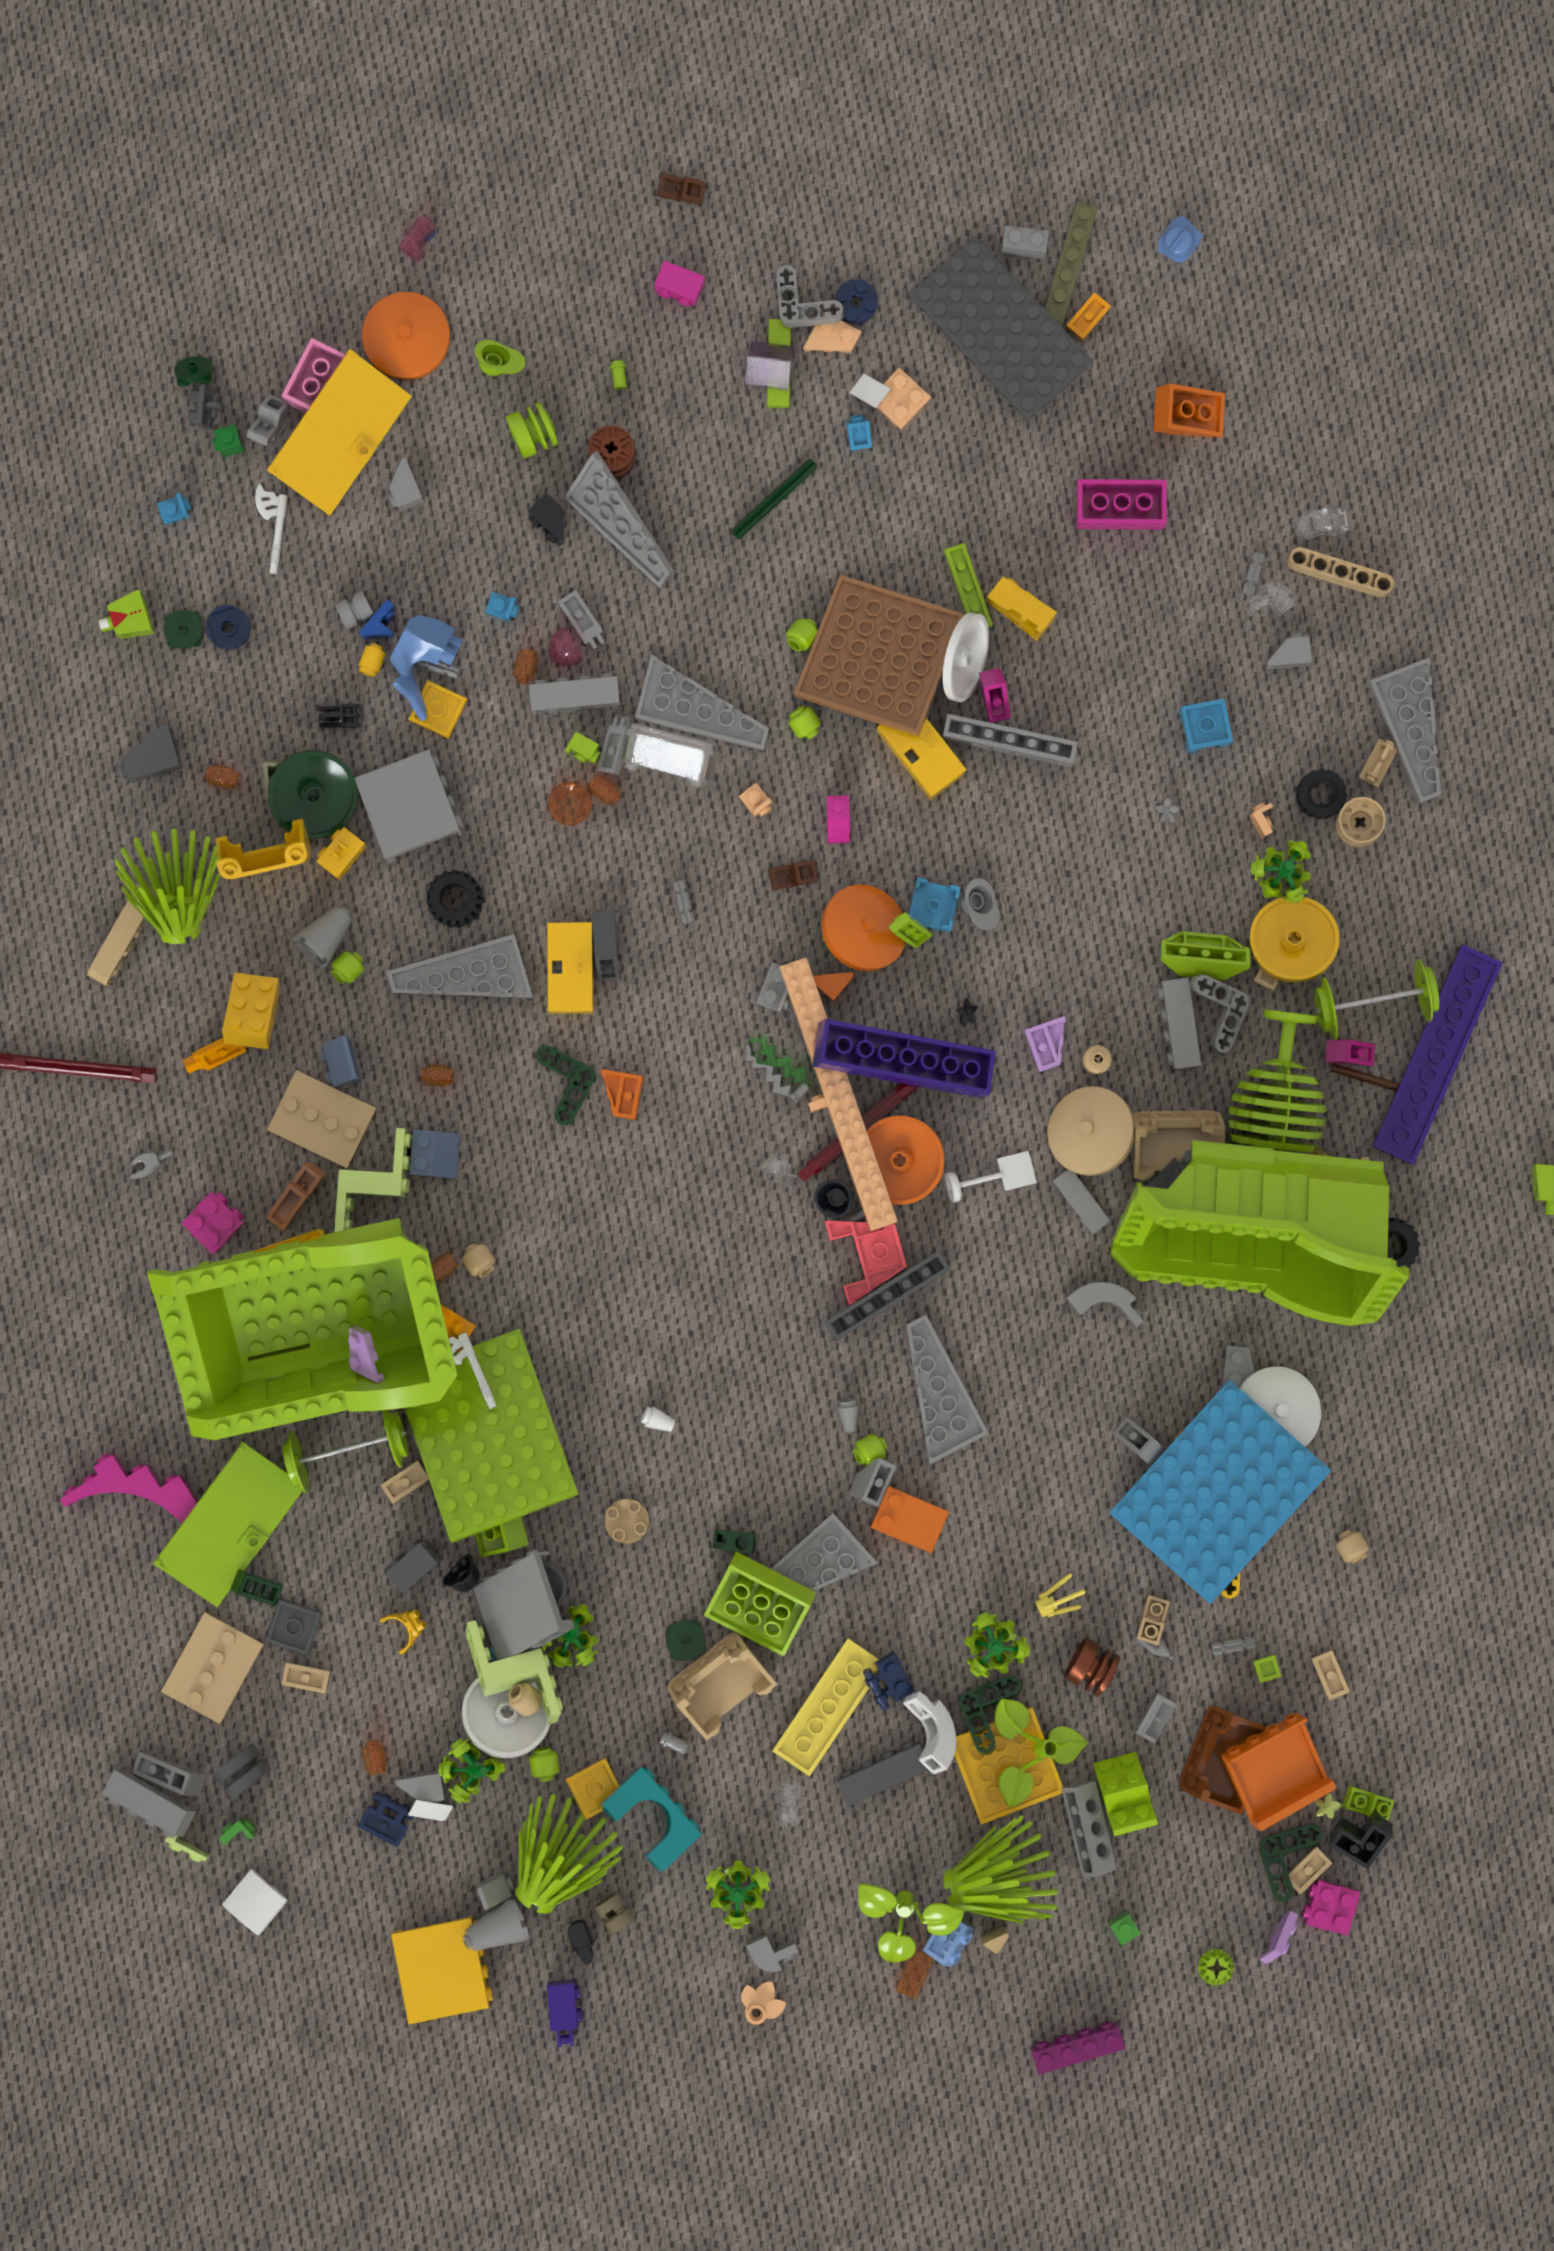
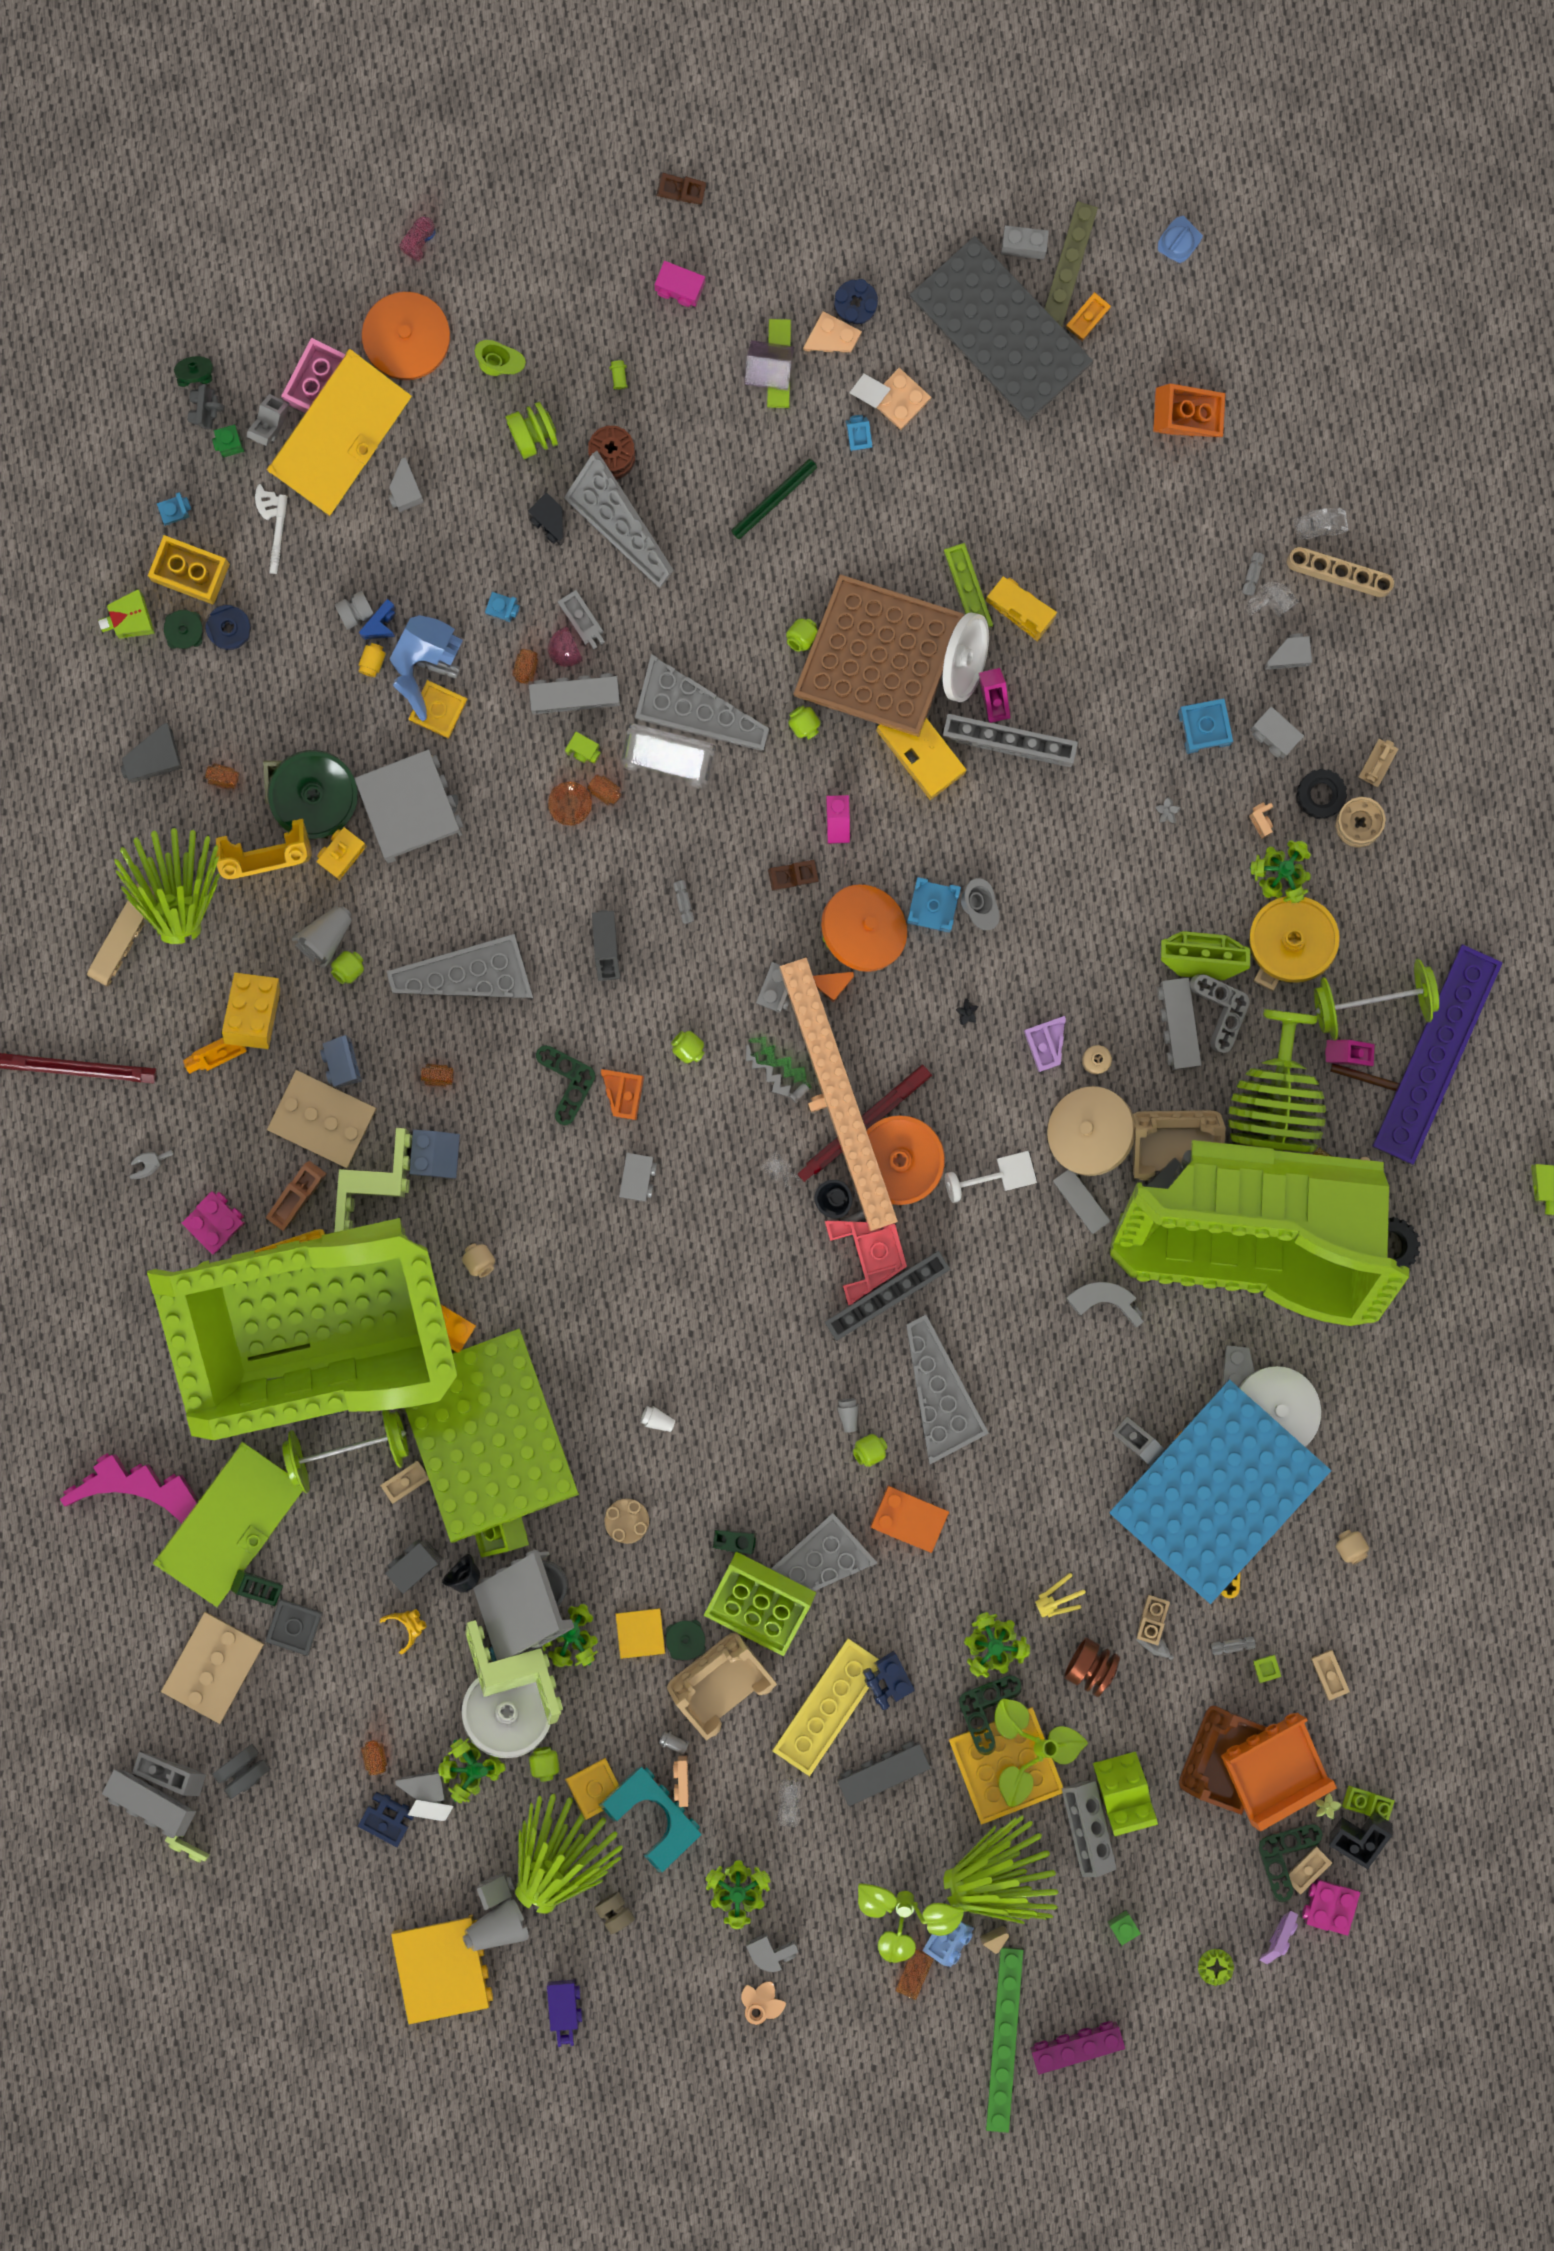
bright green bracket [219,1817,257,1845] -> none
white slope [222,1869,288,1936] -> none
tan plate [281,1662,331,1694] -> none
black arm [318,703,361,729] -> none
lavender wing [348,1325,384,1383] -> none
black tyre [426,870,484,928] -> none
clear orange brick [431,1252,459,1284] -> none
white piece [449,1333,497,1409] -> none
tan head [509,1682,542,1716] -> none
yellow brick [547,922,594,1014] -> none
black arm [568,1920,595,1965] -> none
light grey hinge [597,715,631,776] -> none
light nougat bracket [739,783,773,818] -> none
light grey beam [776,265,844,328] -> none
dark purple brick [812,1019,996,1098] -> none
light grey slope [848,1457,896,1507] -> none
lime plate [888,912,933,949] -> none
white arch [903,1691,956,1775] -> none
dark pink brick [1076,479,1167,530] -> none
light grey hinge [1134,1692,1177,1744] -> none
light grey wing [1368,657,1441,804] -> none
none -> yellow brick [148,535,230,605]
none -> yellow tile [616,1608,665,1659]
none -> light grey brick [619,1153,657,1202]
none -> lime head [671,1031,705,1064]
none -> light nougat plate [673,1755,689,1807]
none -> bright green plate [986,1947,1023,2133]
none -> light grey brick [1250,706,1304,759]

